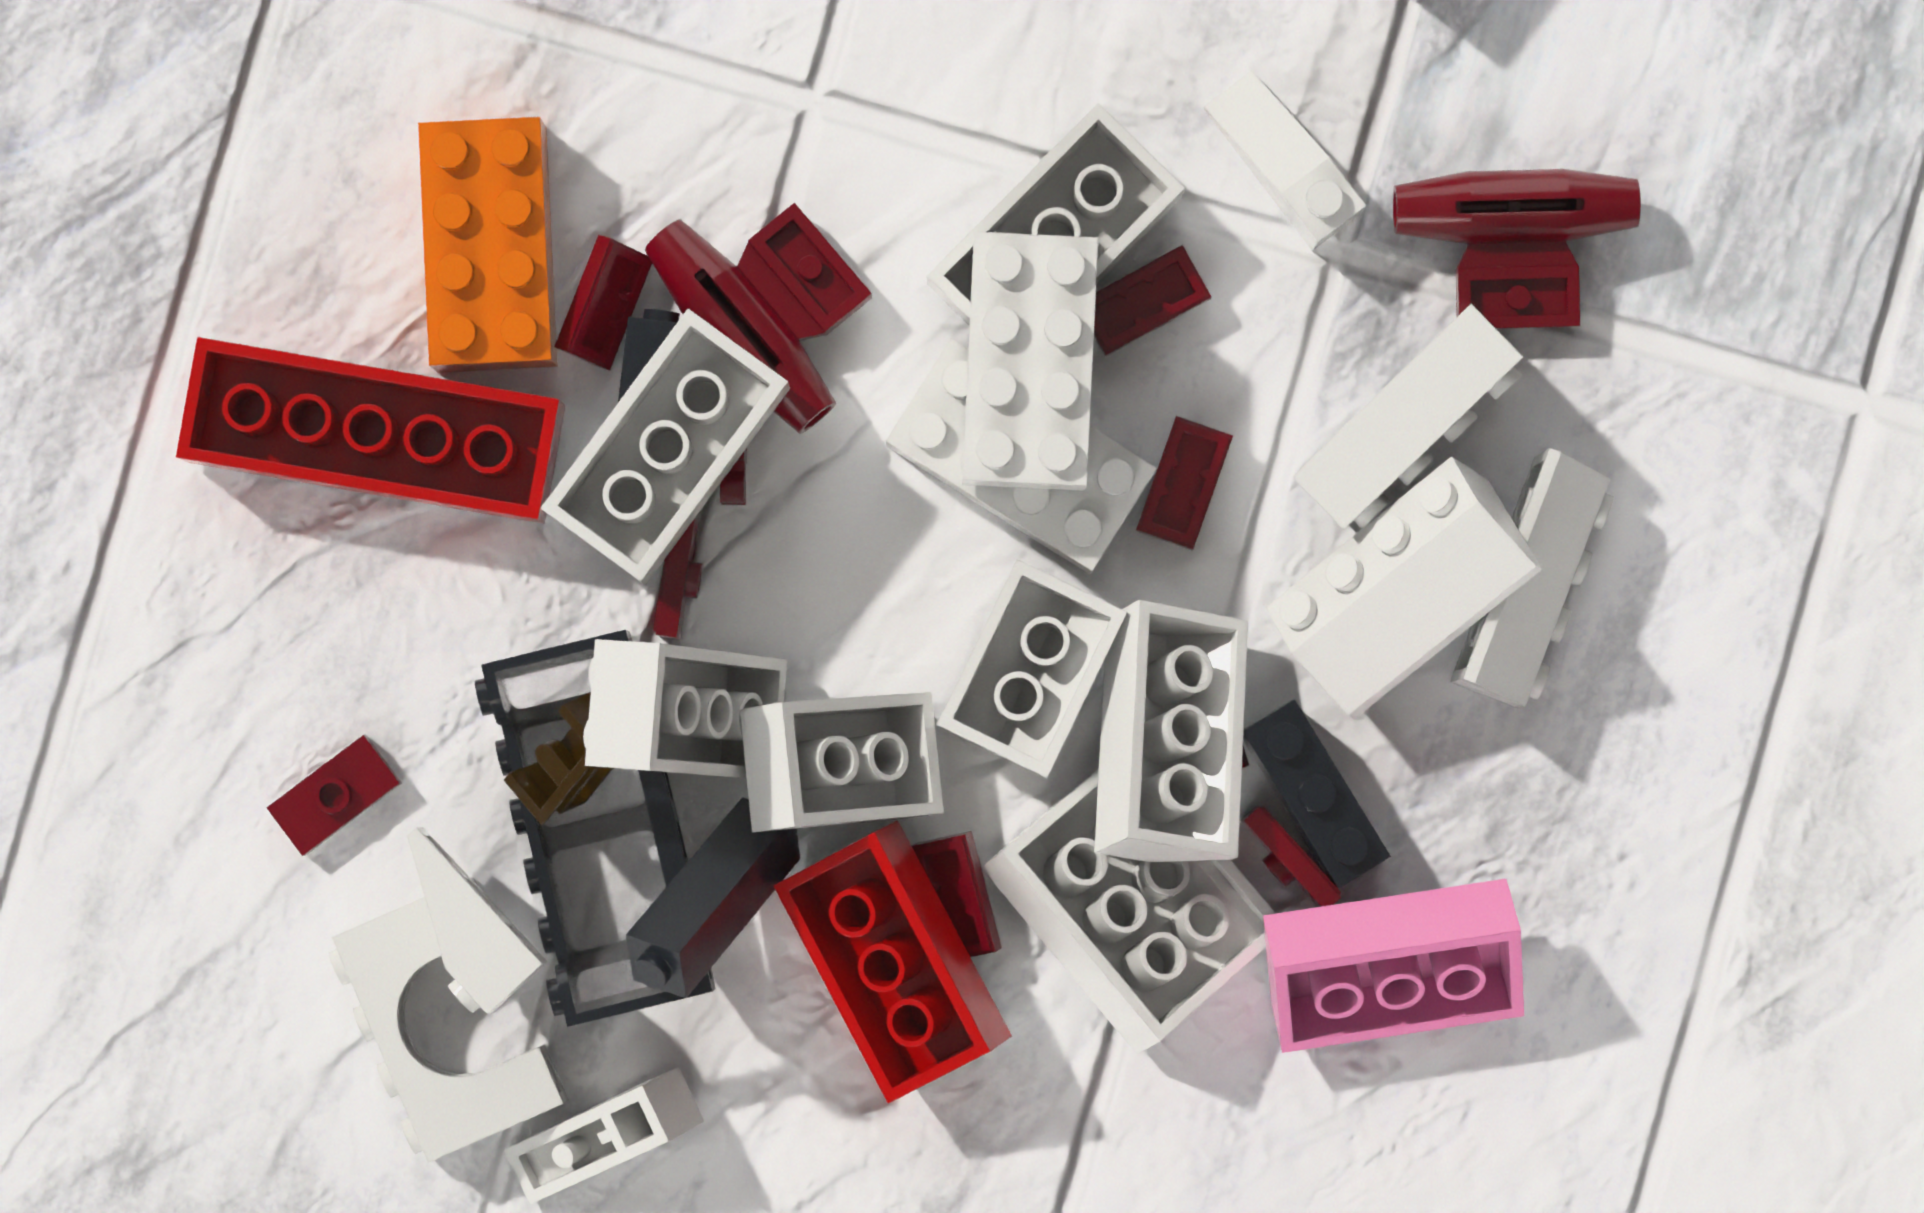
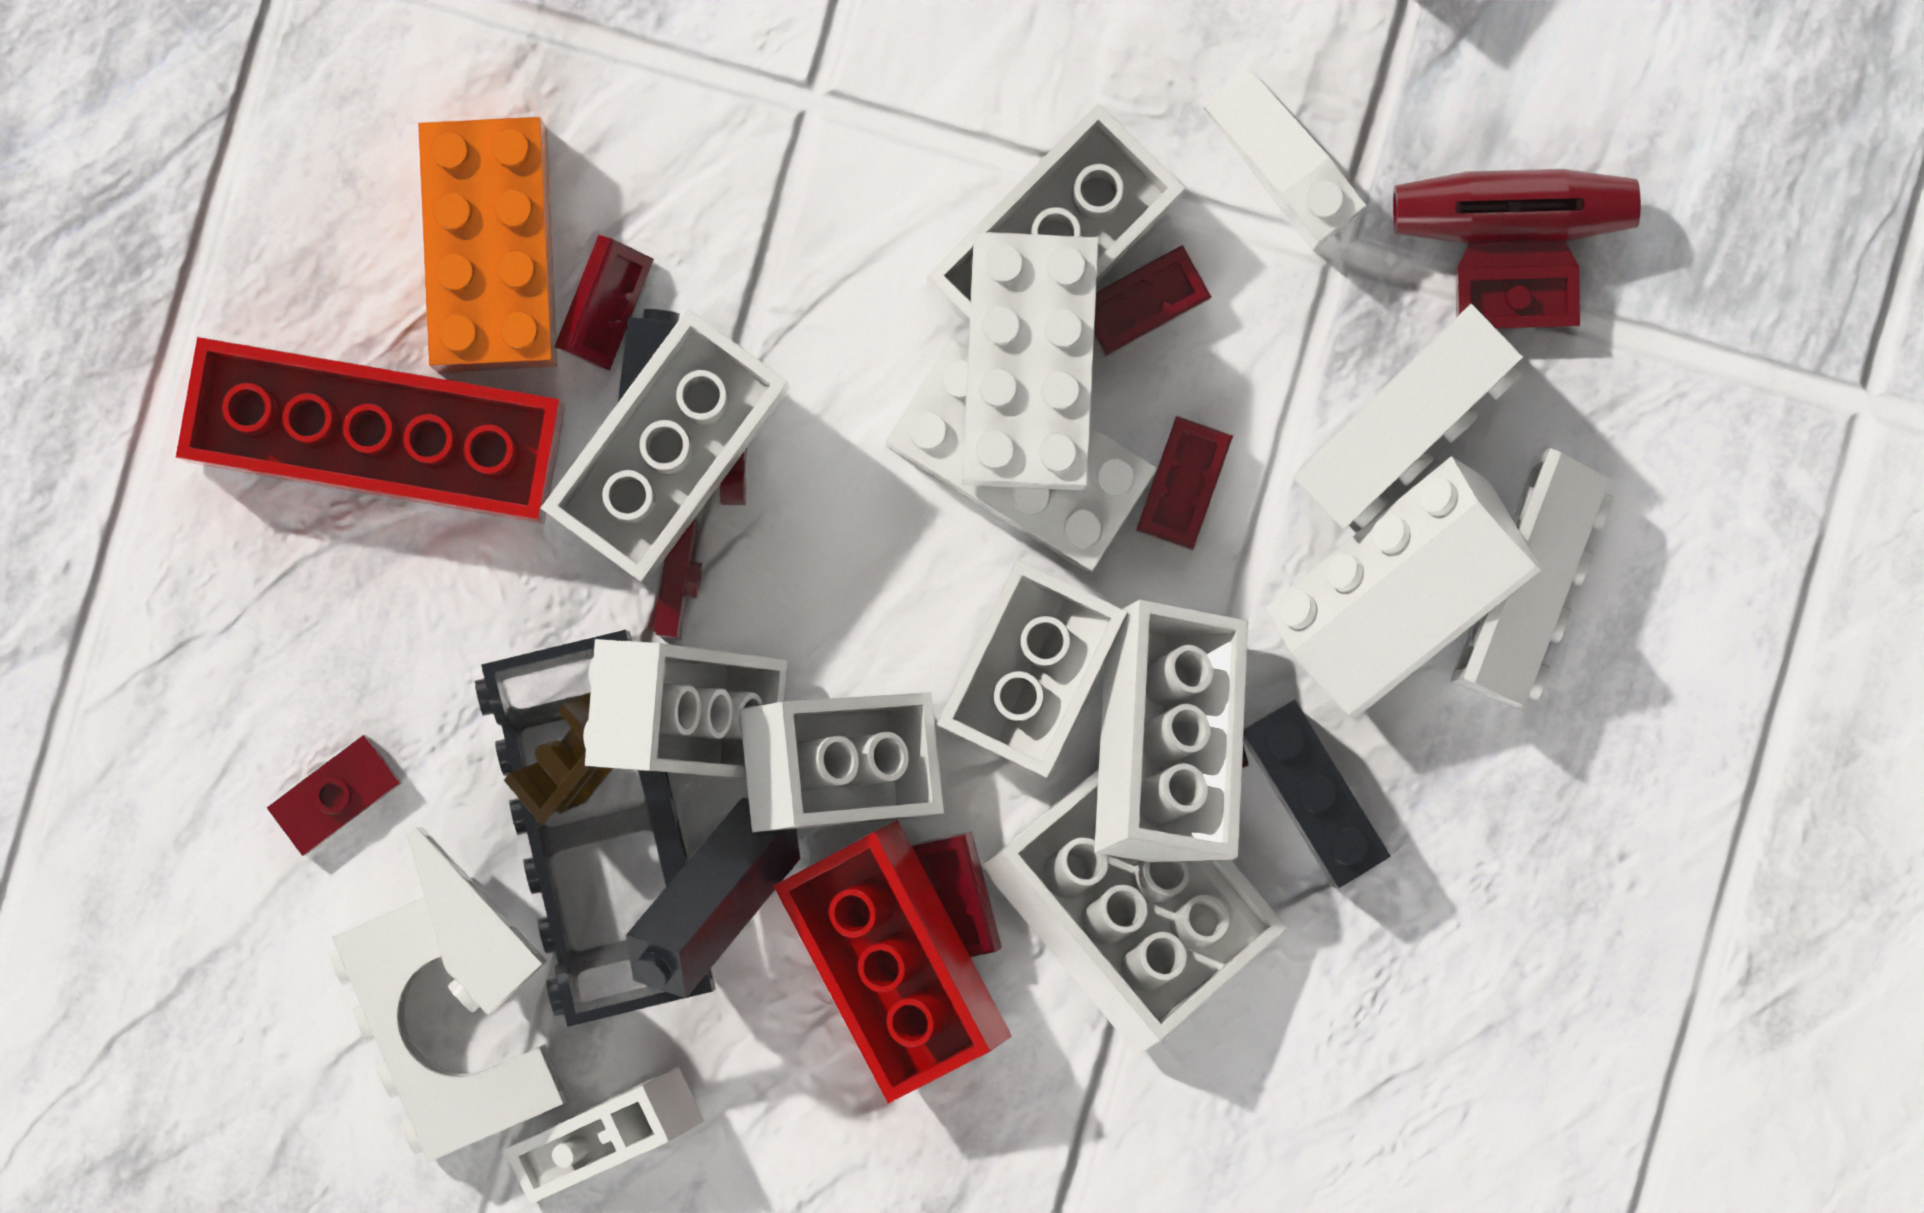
dark red plate [645,202,872,434] -> none
dark red plate [1240,806,1342,907] -> none
bright pink brick [1263,879,1524,1053] -> none

